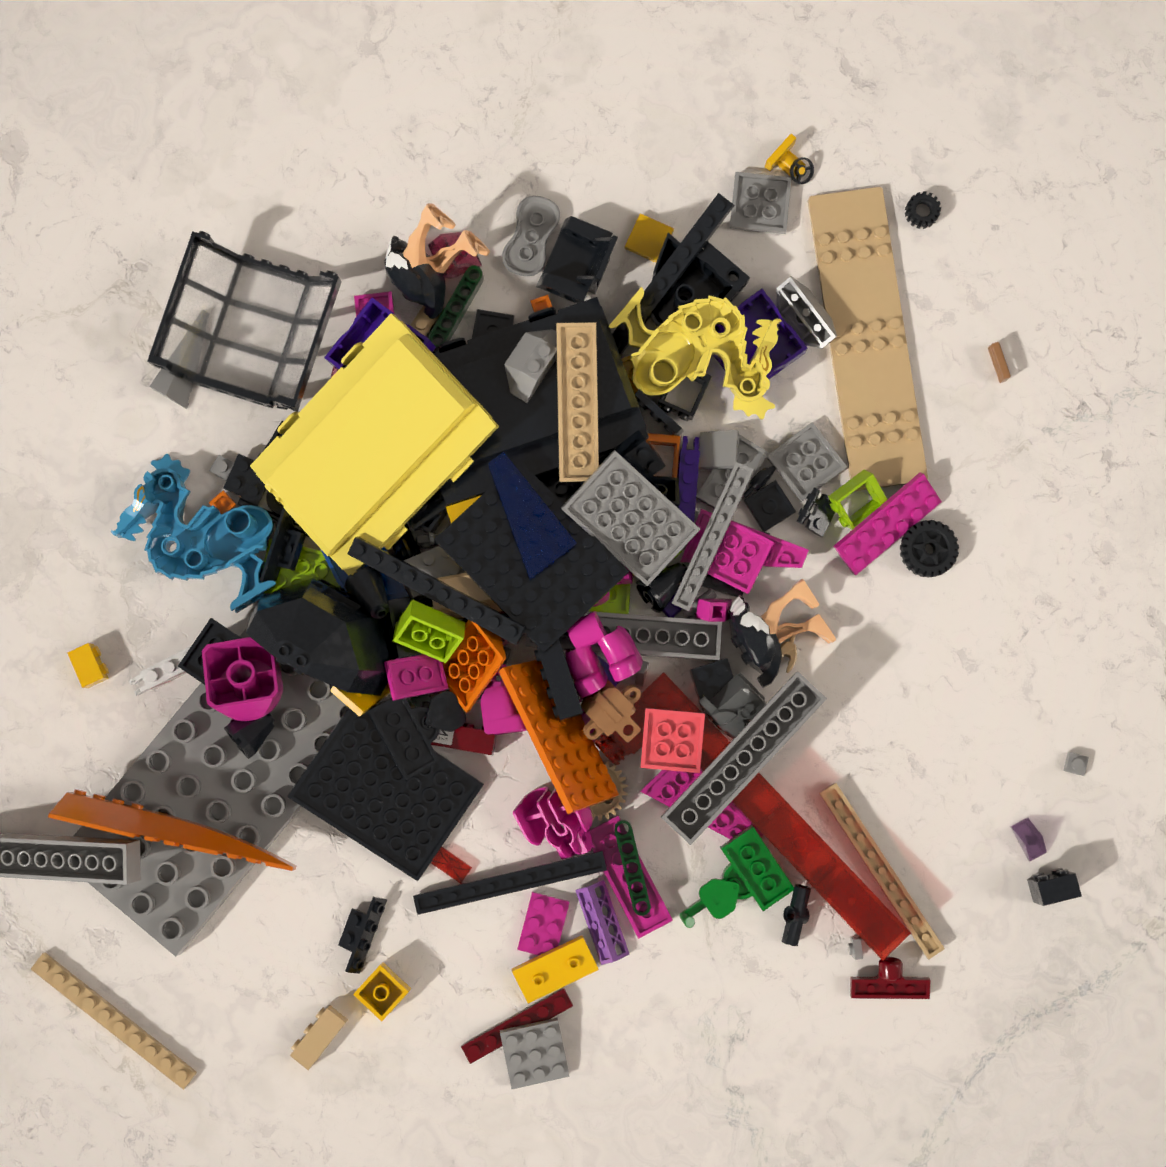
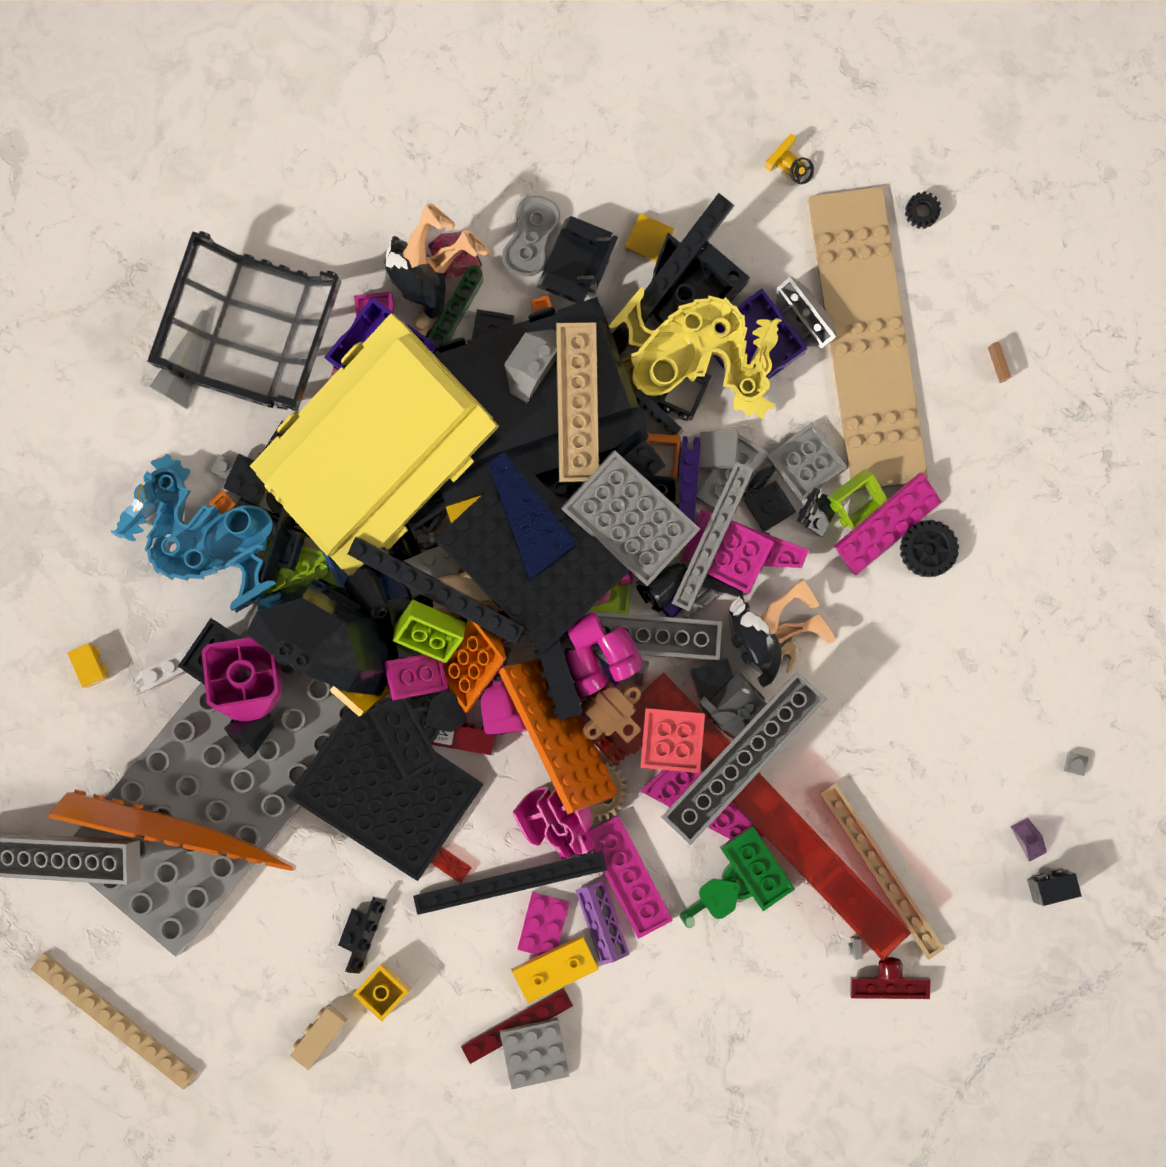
dark green beam [614,820,651,916] -> none
dark pink slope [696,599,732,622] -> none
light grey plate [730,172,792,234] -> none
black piece [782,884,811,946] -> none

